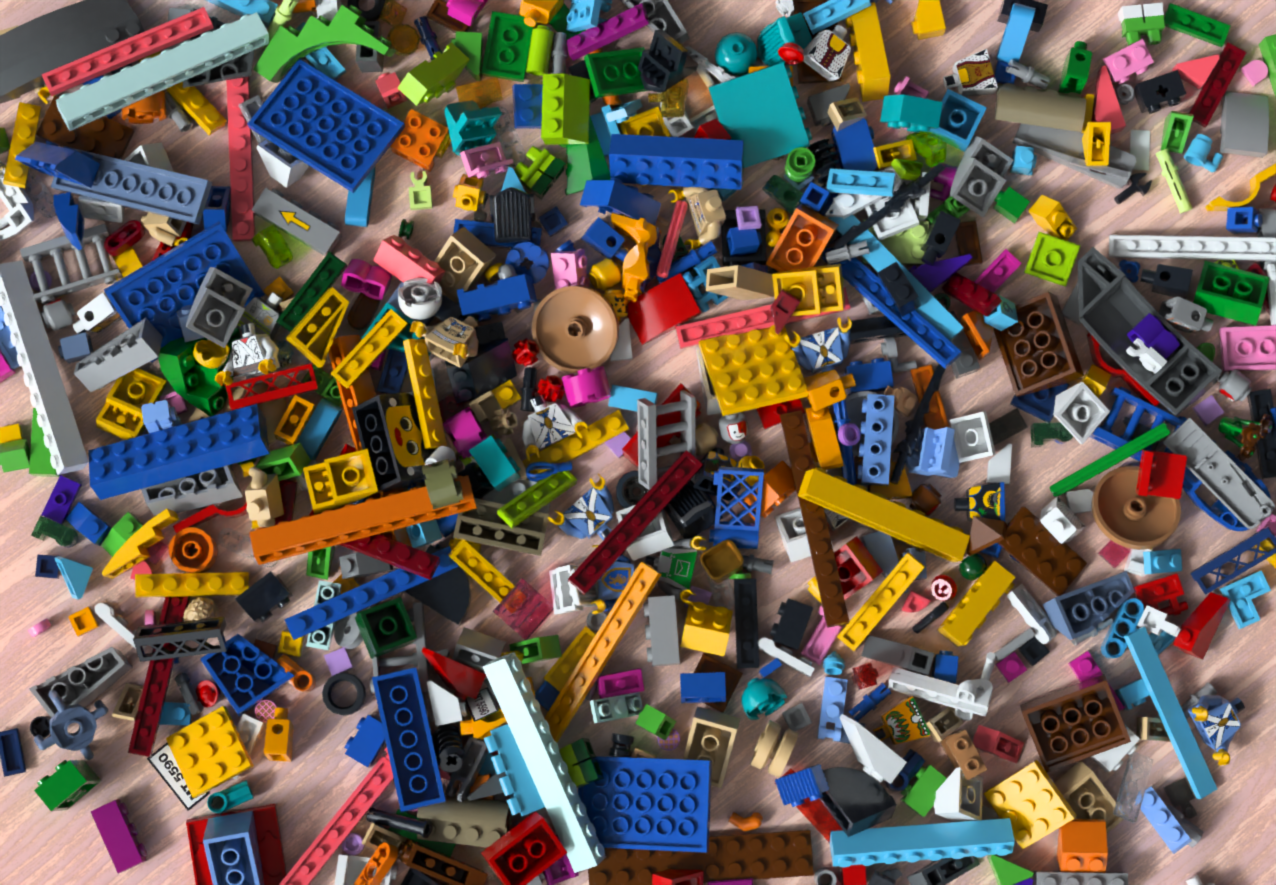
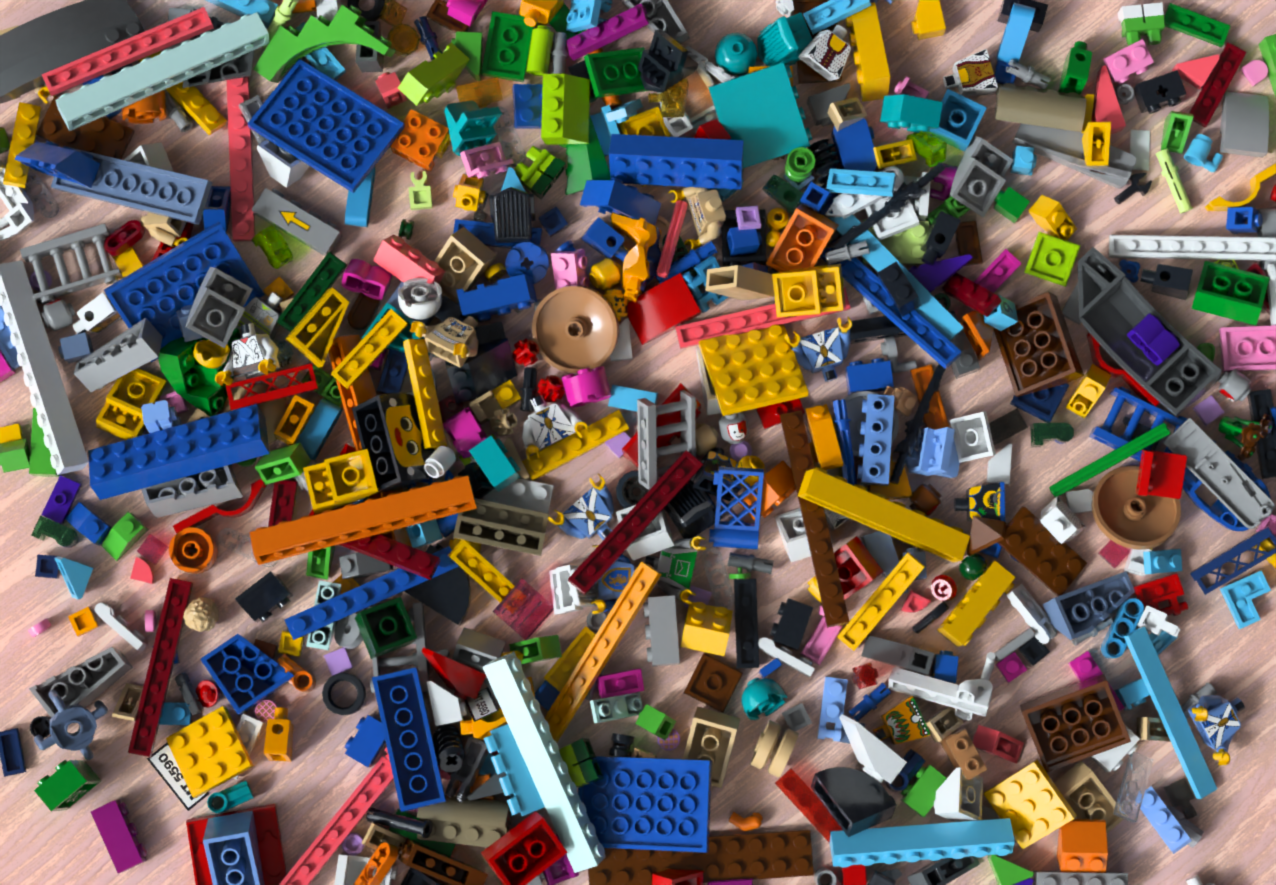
blue slope [54,192,85,250] -> none
white plate [78,195,124,223] -> none
yellow slope [102,509,179,579] -> none
black fence [133,617,228,662] -> none
yellow plate [135,572,249,598] -> none
tan torso [240,461,284,529] -> none
olive brick [422,459,464,509] -> none
lime tile [497,471,578,528] -> none
light grey hinge [498,264,517,280] -> none
blue piece [526,461,572,481] -> none
blue hinge [680,672,726,703] -> none
pearl gold piece [700,540,744,583] -> none
dark red tile [770,288,801,335] -> none
blue brick [775,764,829,807] -> none
red hat [778,43,804,65] -> none
light orange torso [804,370,856,411] -> none
medium azure plate [823,651,845,675] -> none
medium lavender tile [838,423,860,446] -> none
lime tile [891,158,923,181] -> none
white slope [1053,382,1110,444] -> none
white plate [1126,338,1168,374] -> none
light grey torso [1159,296,1213,333] -> none
red slope [1173,592,1230,660] -> none

